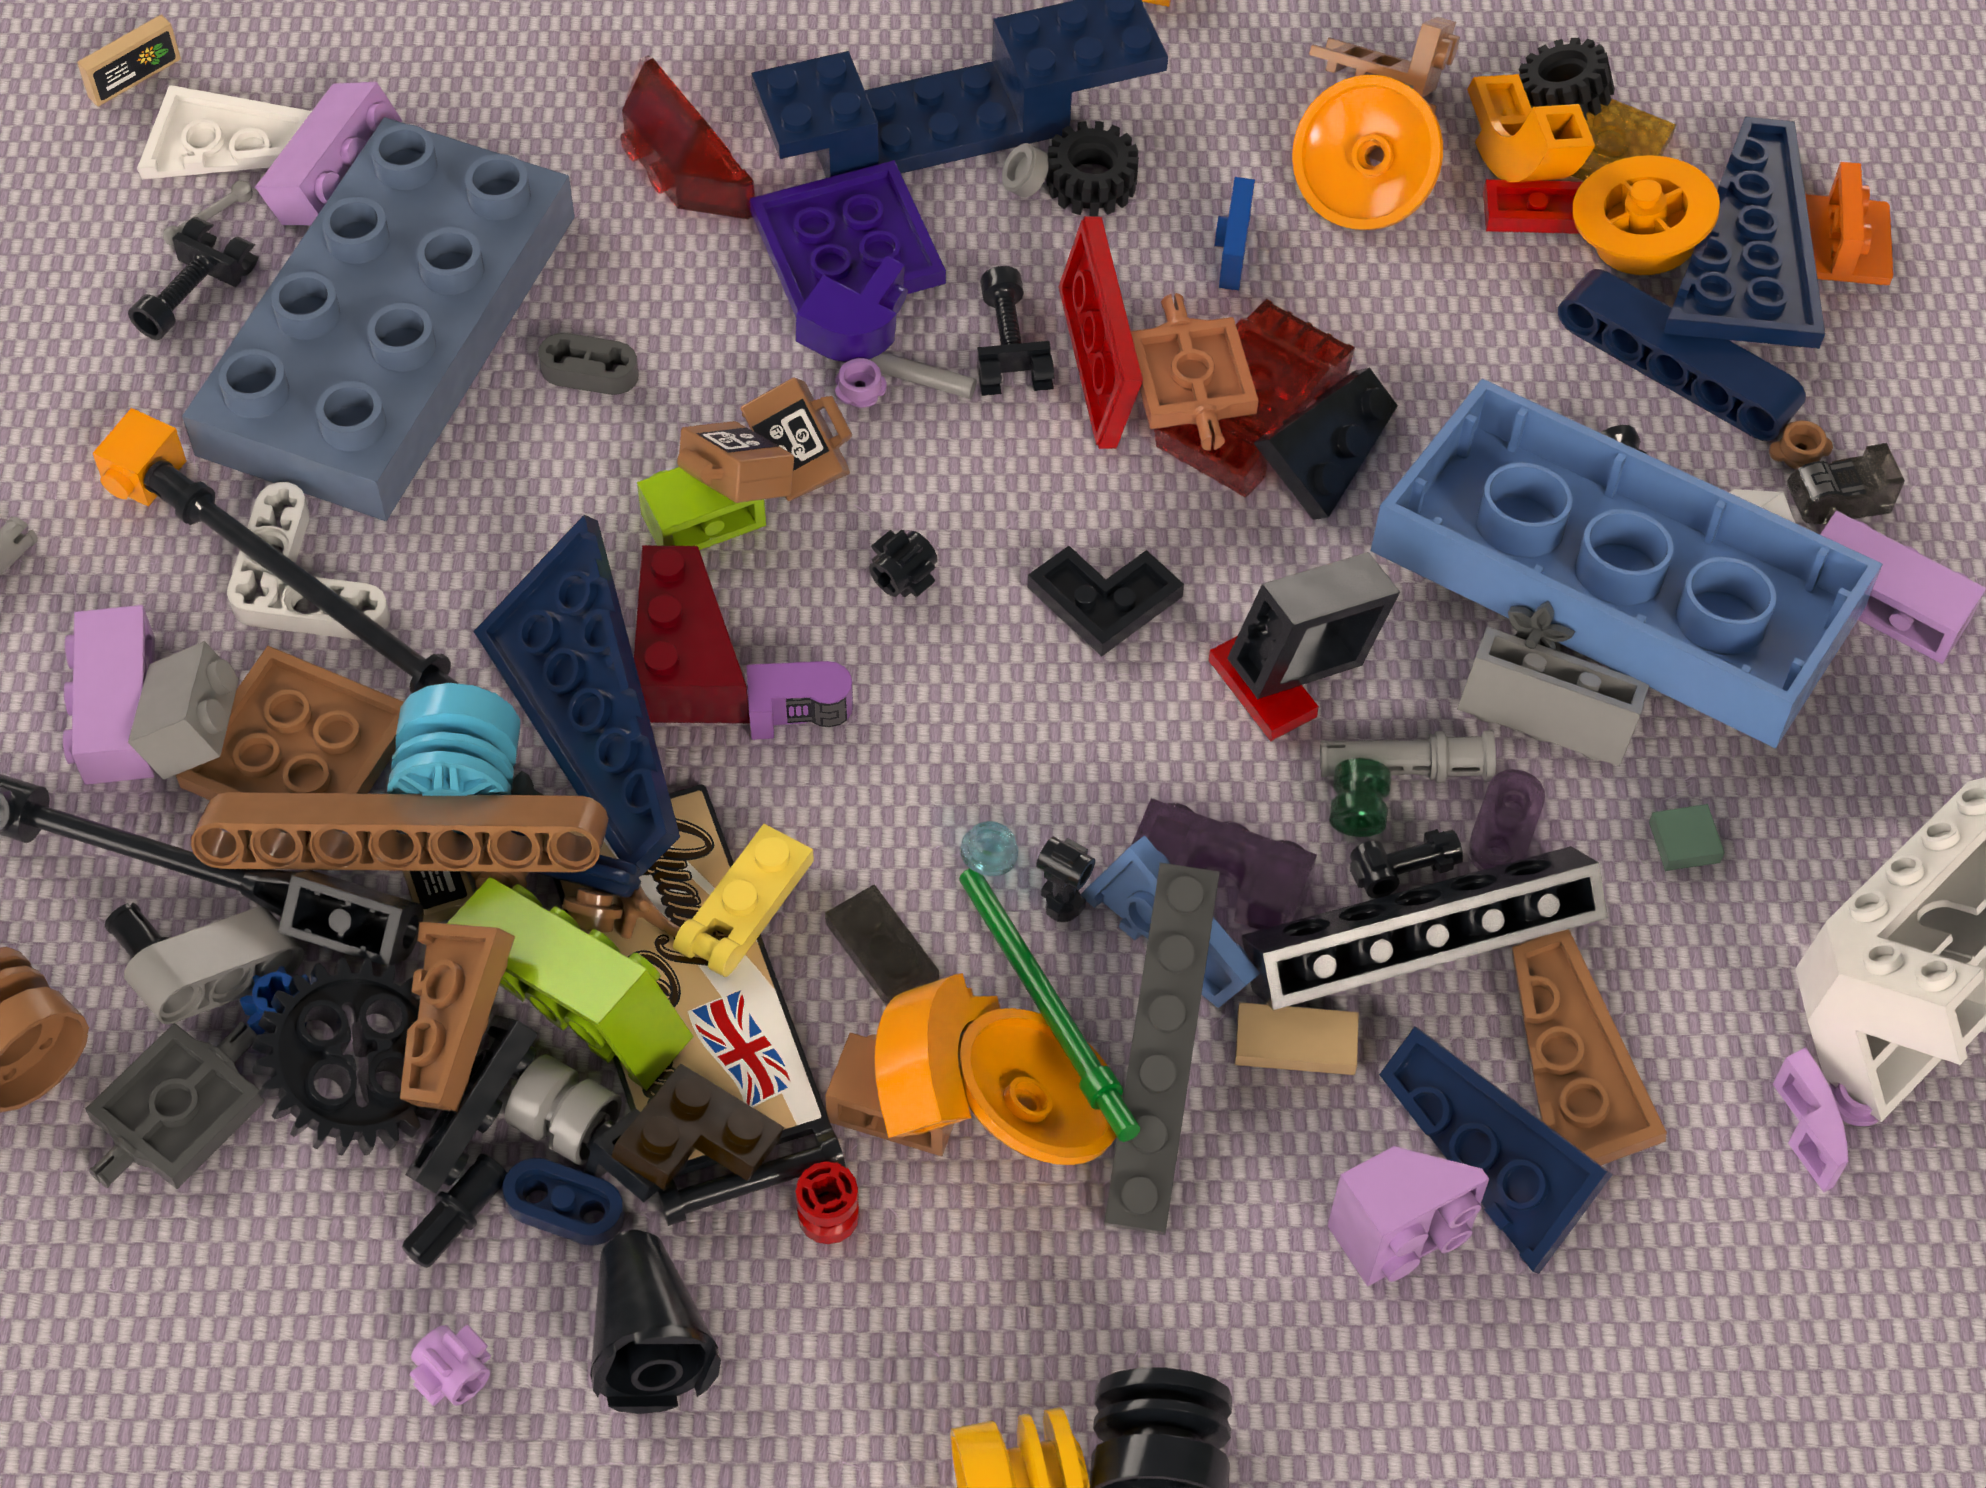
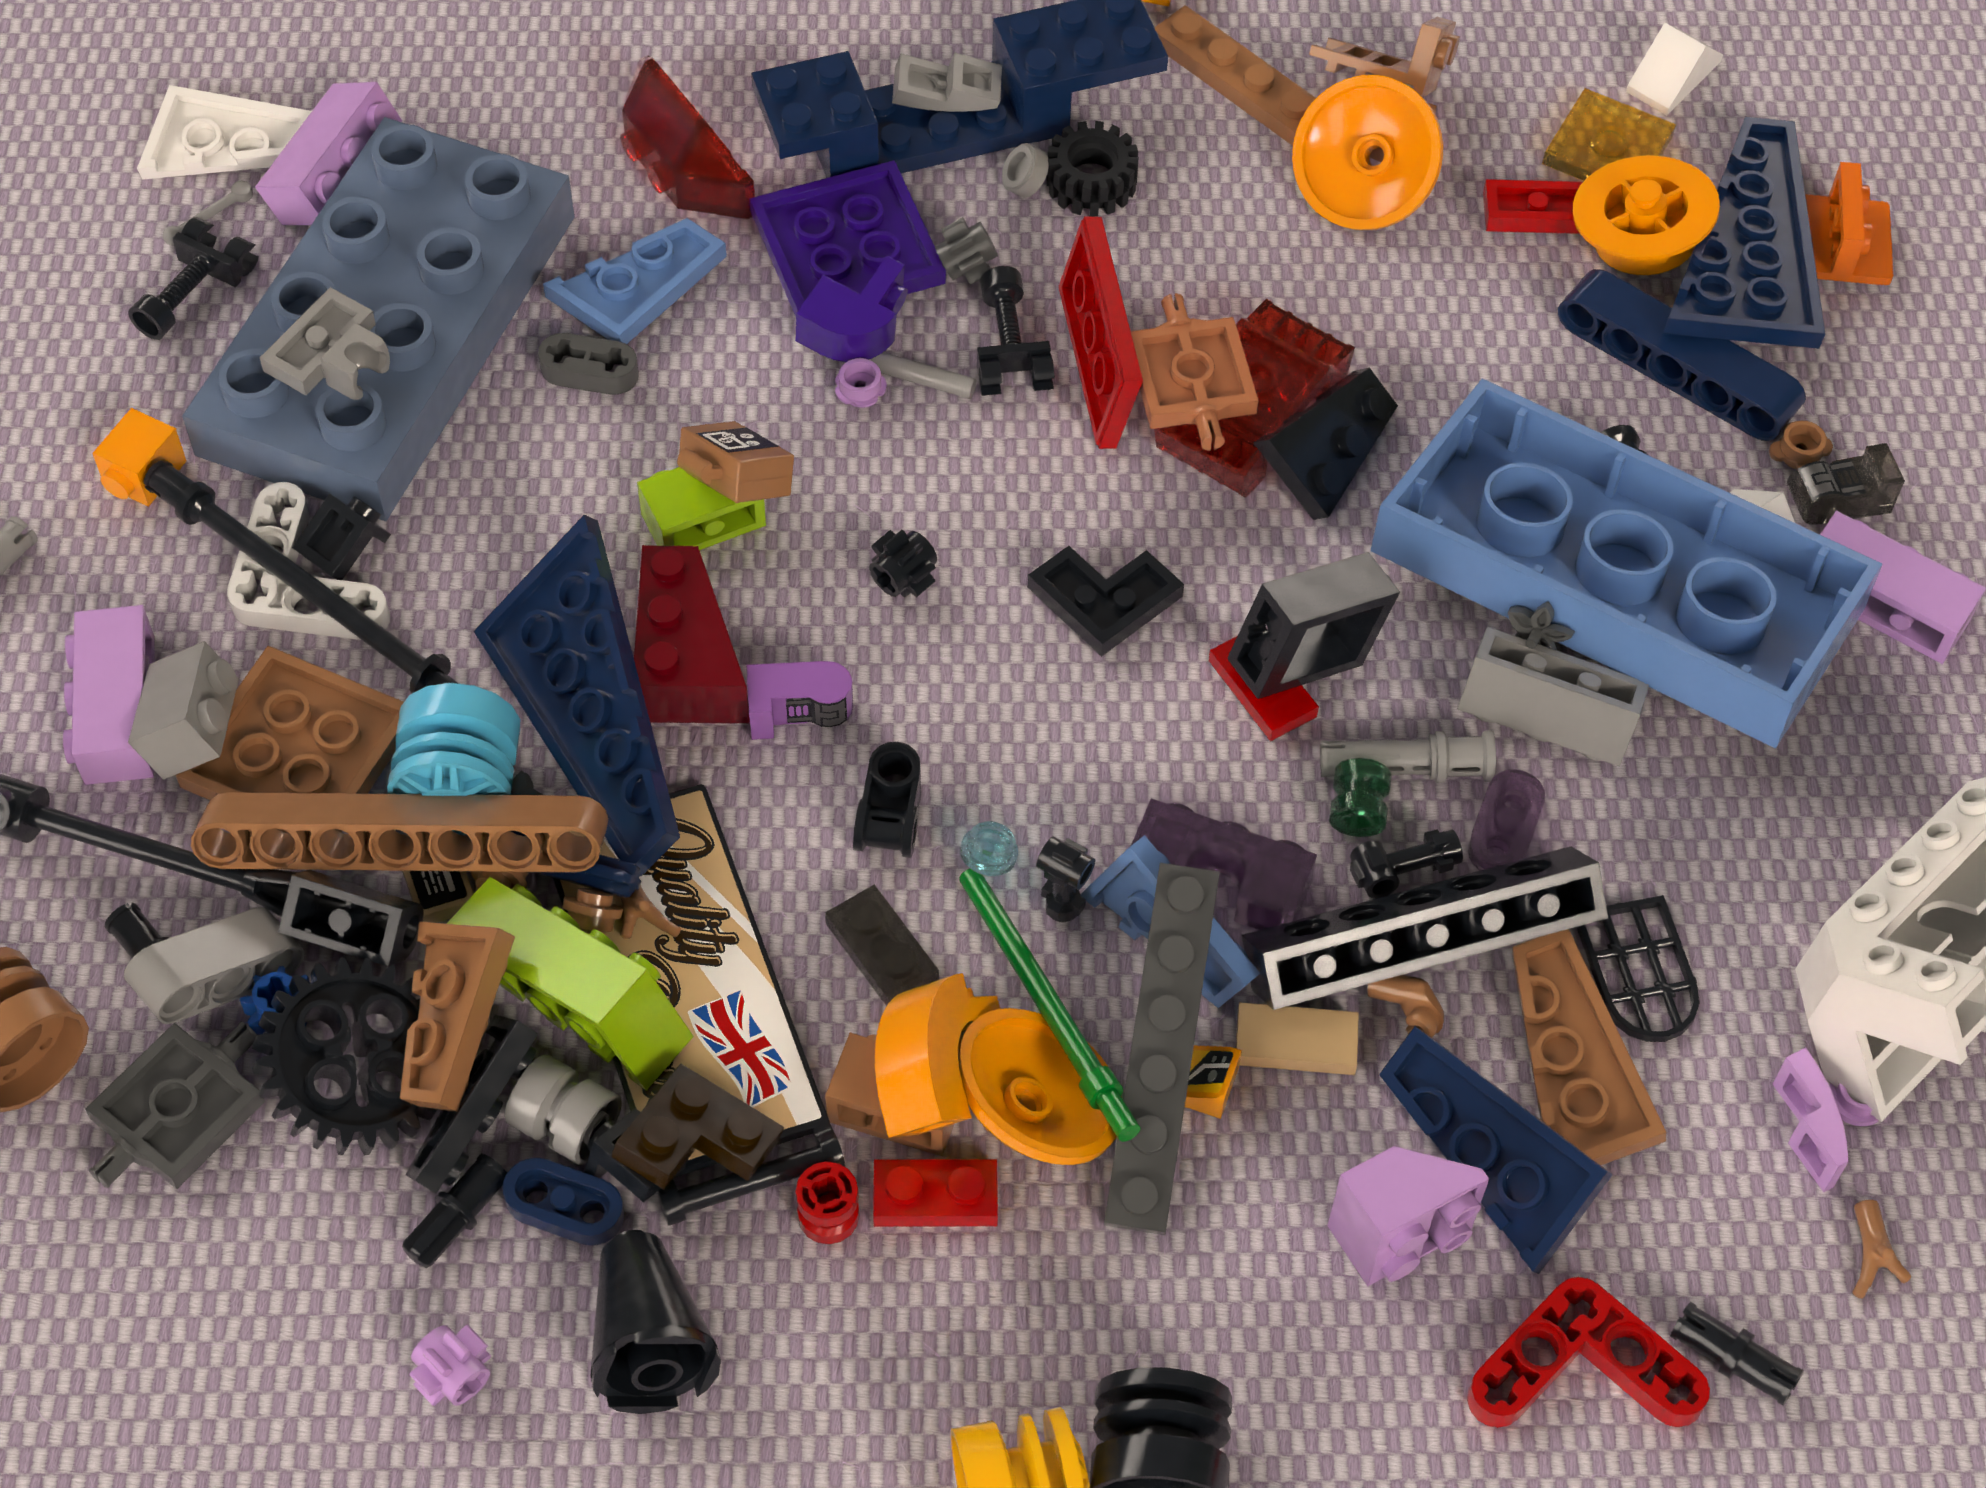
tile [77,14,181,107] -> none
light yellow plate [673,824,814,977] -> none
medium nougat piece [740,377,852,501] -> none
blue plate [1214,177,1255,291] -> none
light orange arch [1467,74,1595,182] -> none
black tyre [1519,38,1615,120] -> none
sand green tile [1649,804,1725,871] -> none
none -> light grey plate [259,287,390,400]
none -> black bracket [292,493,391,580]
none -> medium blue wing [543,218,727,344]
none -> black piece [853,742,921,858]
none -> red plate [873,1159,998,1227]
none -> light grey slope [892,52,1002,112]
none -> dark grey gear [935,217,999,285]
none -> medium nougat plate [1155,5,1316,146]
none -> slope [1185,1045,1242,1119]
none -> medium nougat arm [1367,974,1444,1037]
none -> red beam [1467,1277,1710,1428]
none -> black window [1576,895,1700,1042]
none -> white slope [1626,23,1723,116]
none -> black pin [1670,1302,1804,1406]
none -> medium nougat bar [1852,1200,1911,1299]

